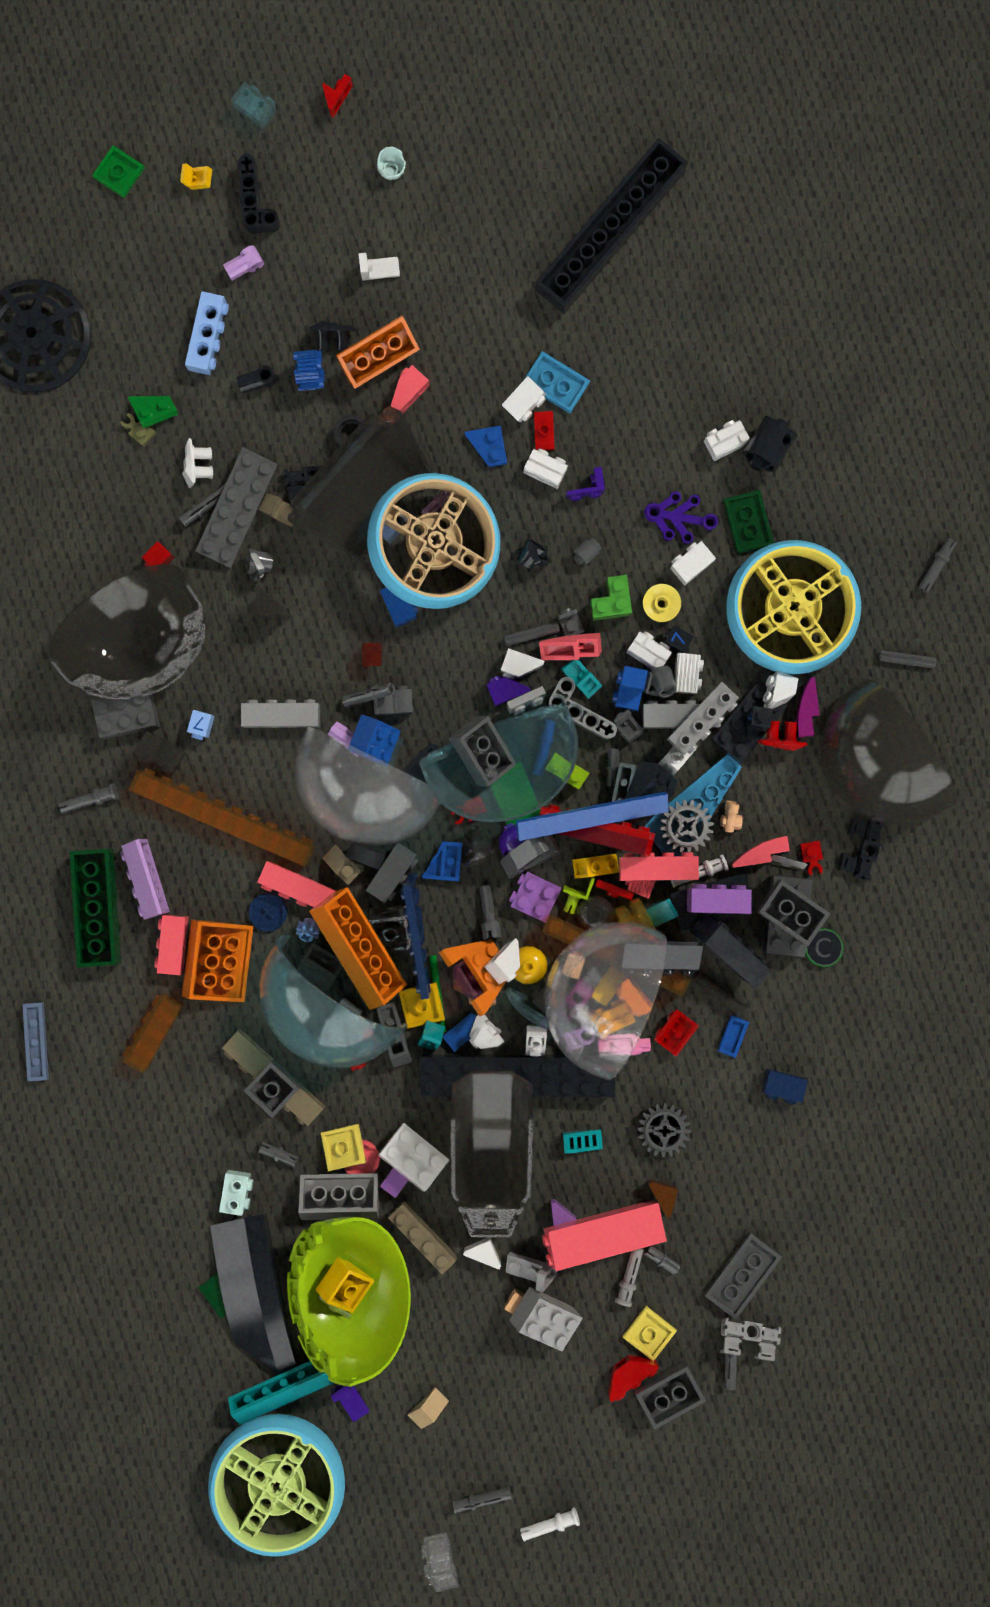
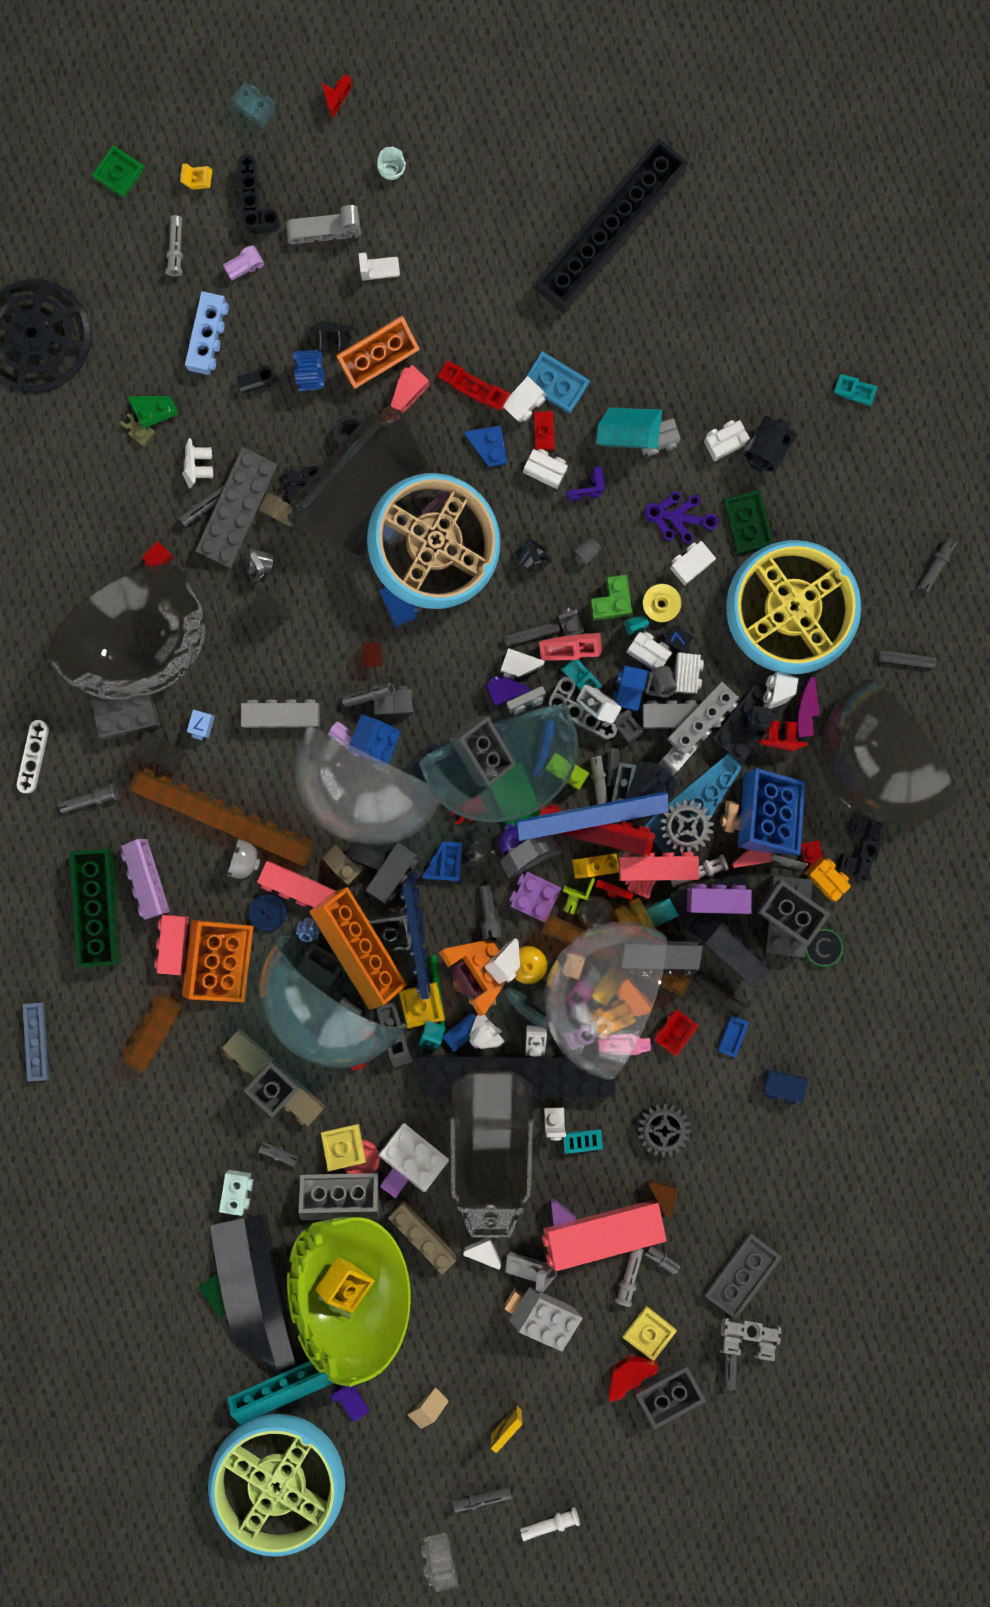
none -> white beam [17,720,49,793]
none -> light grey pin [165,215,183,276]
none -> light grey cylinder [227,839,260,879]
none -> light grey beam [286,205,361,244]
none -> red slope [438,360,511,411]
none -> yellow tile [491,1406,522,1453]
none -> white bracket [544,1107,566,1140]
none -> white brick [576,685,621,723]
none -> light grey pin [590,756,608,805]
none -> teal slope [596,408,662,449]
none -> teal slope [624,616,649,636]
none -> light grey brick [641,418,680,456]
none -> blue slope [738,768,806,856]
none -> light orange brick [804,857,851,902]
none -> teal slope [834,374,878,406]

